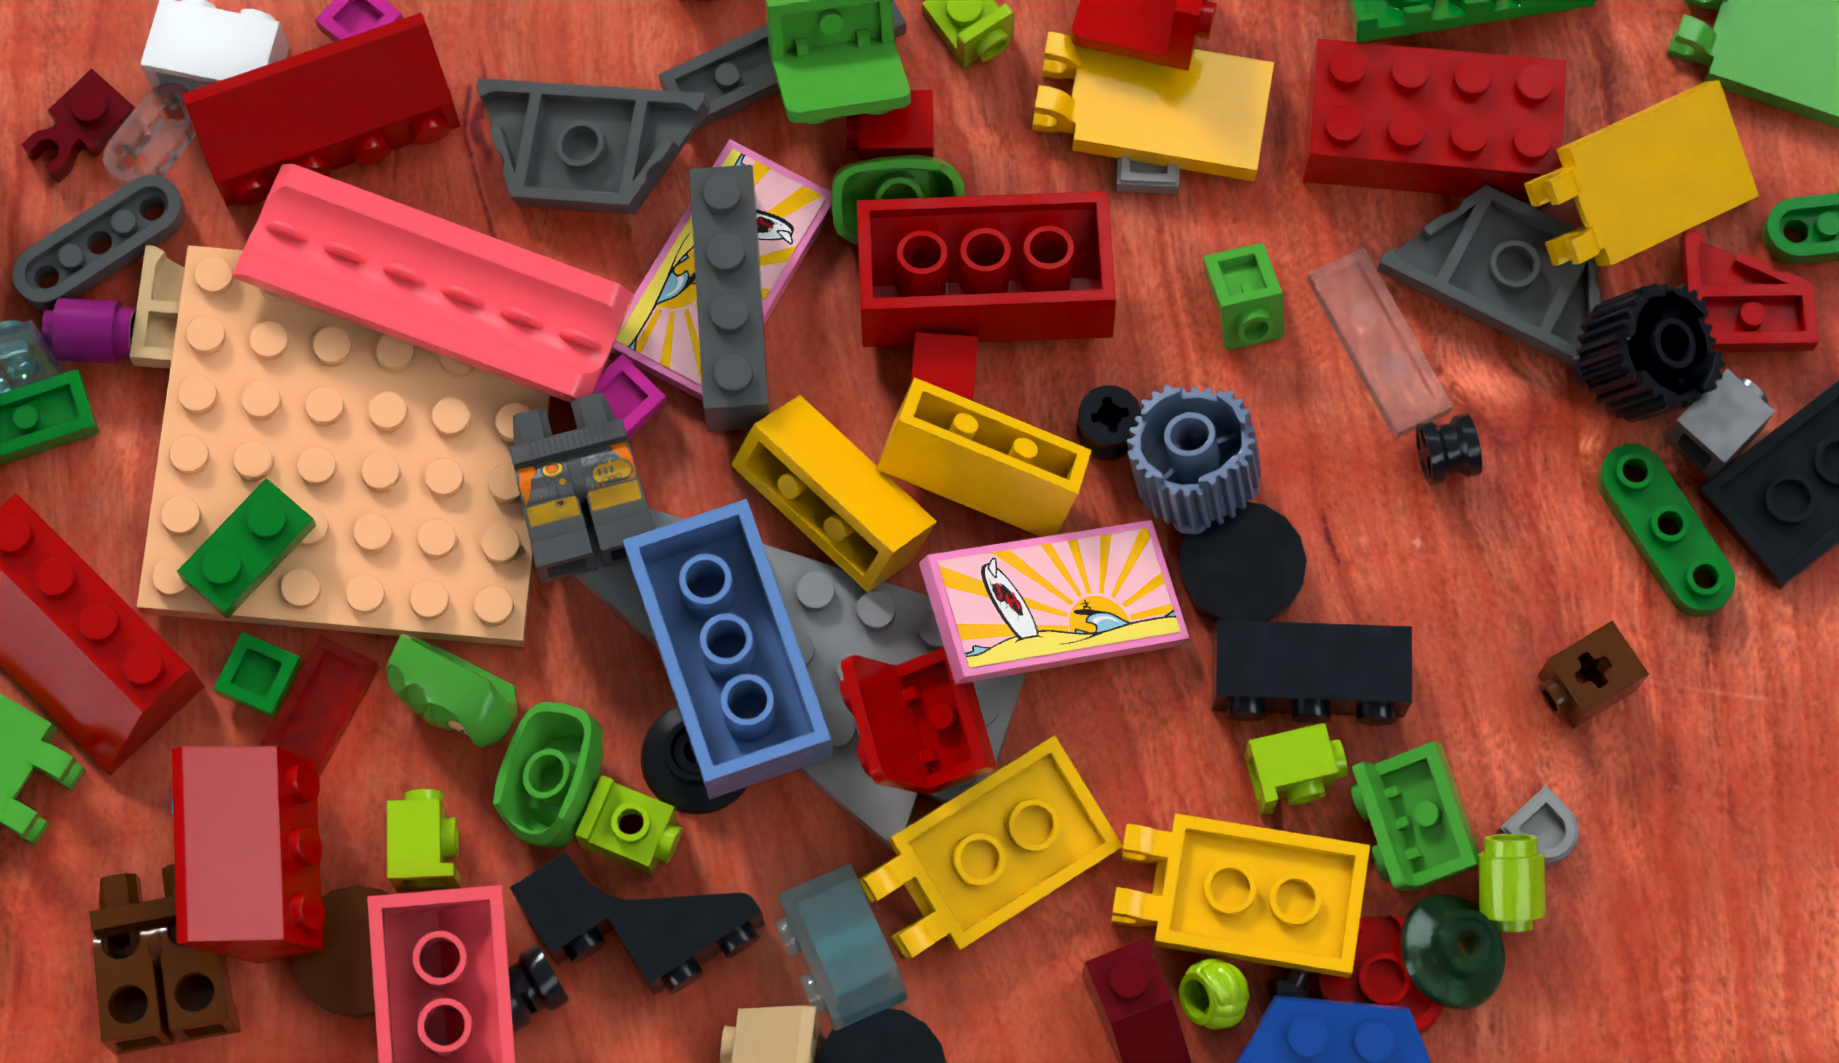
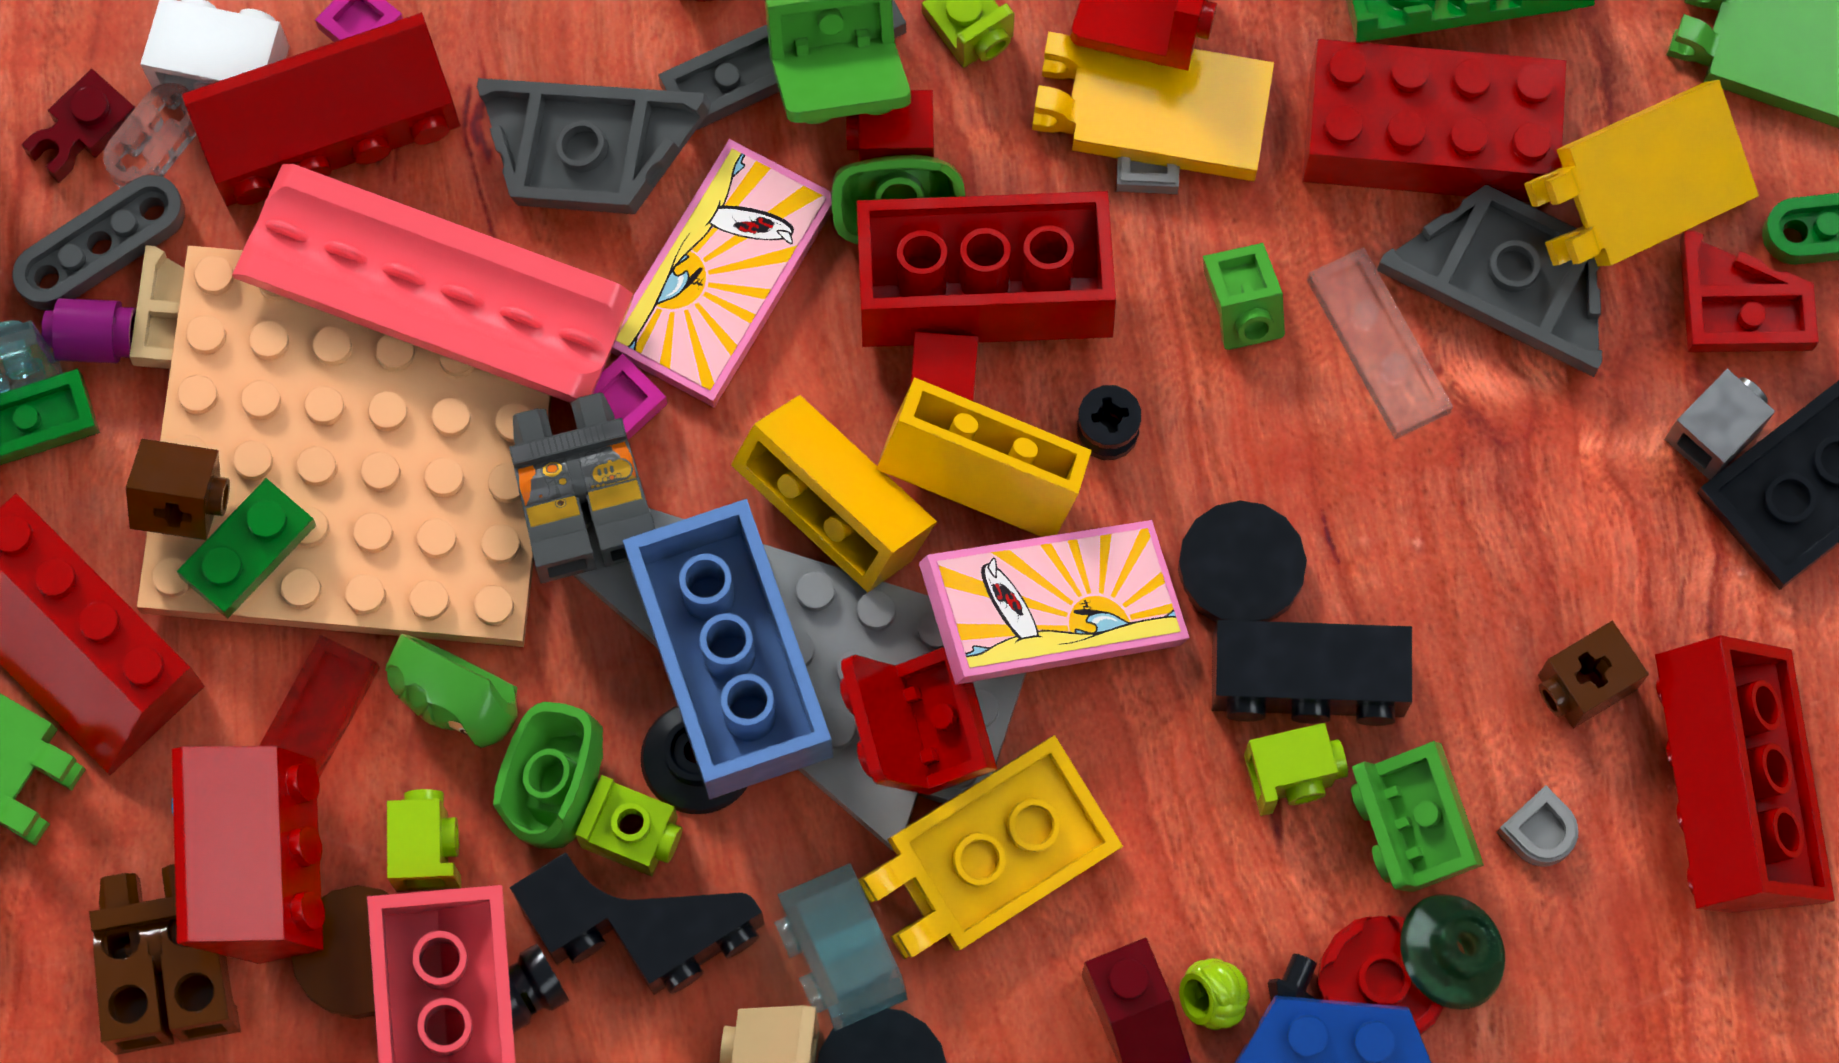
green plate [213,632,304,720] -> none
dark grey brick [689,165,770,433] -> none
yellow tile [1111,813,1370,978] -> none
sand blue brick [1127,384,1262,534] -> none
black wheel [1415,413,1482,485] -> none
lime brick [1478,834,1546,932] -> none
black brick [1571,283,1726,423] -> none
green plate [1597,444,1735,617] -> none
none -> reddish brown brick [126,439,230,540]
none -> red slope [1655,635,1835,913]

